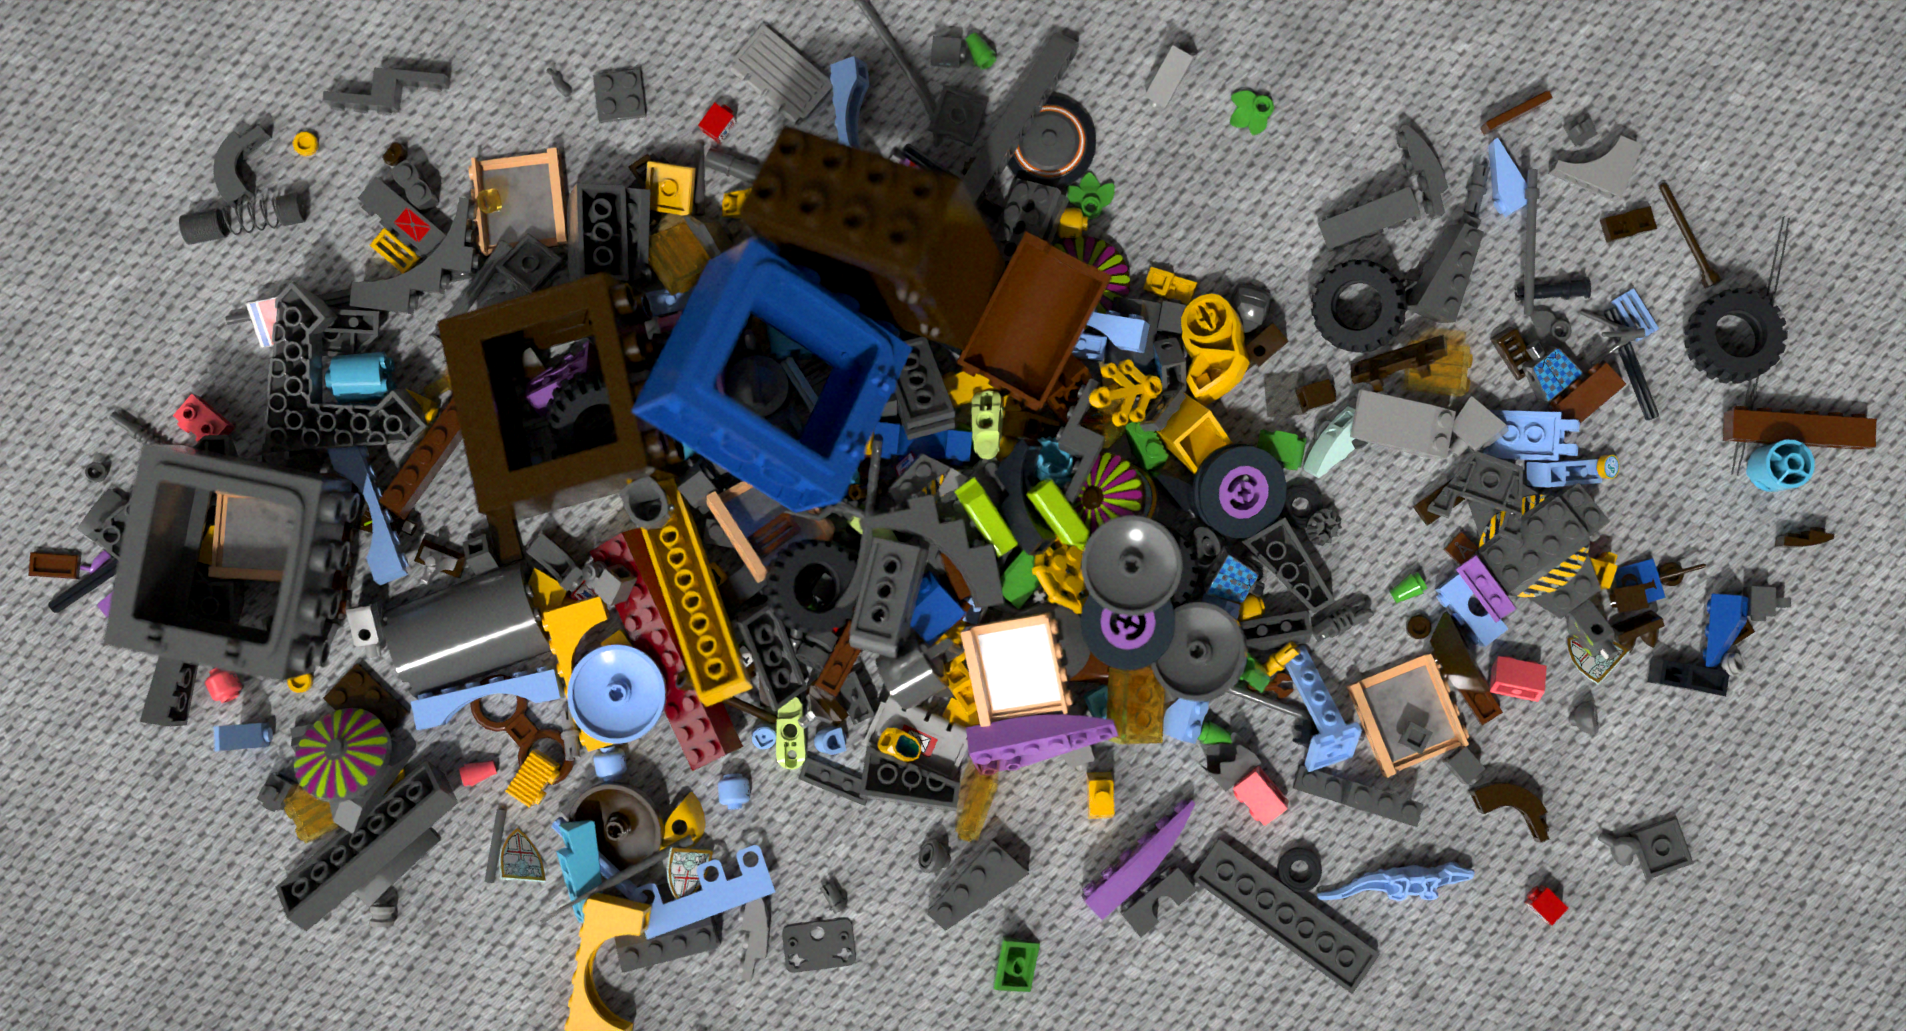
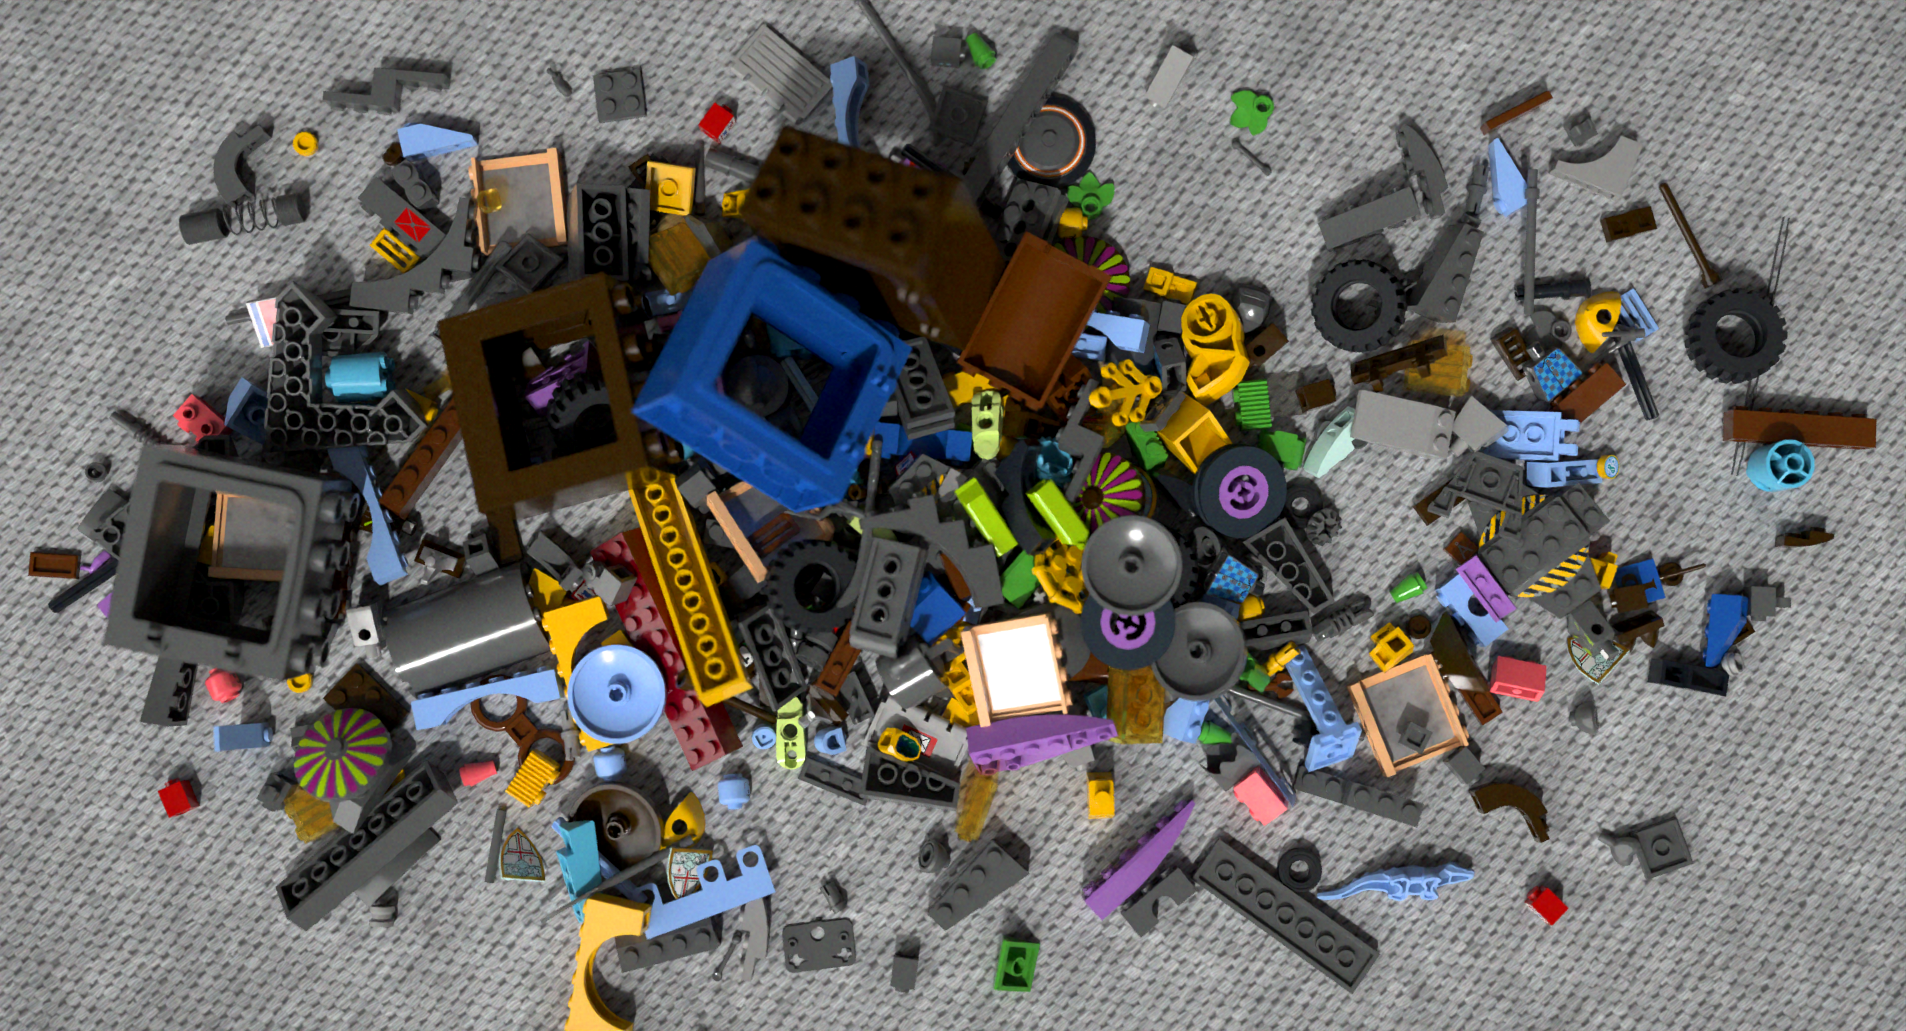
dark grey helmet [619,477,675,530] -> none
none -> red brick [158,778,200,818]
none -> light blue slope [224,377,268,445]
none -> light blue slope [397,122,478,162]
none -> dark grey hinge [712,935,741,981]
none -> dark grey brick [890,954,919,993]
none -> light blue piece [1214,695,1297,807]
none -> dark grey hinge [1231,140,1272,176]
none -> bright green brick [1232,379,1272,432]
none -> yellow brick [1369,622,1414,674]
none -> yellow piece [1575,291,1621,353]

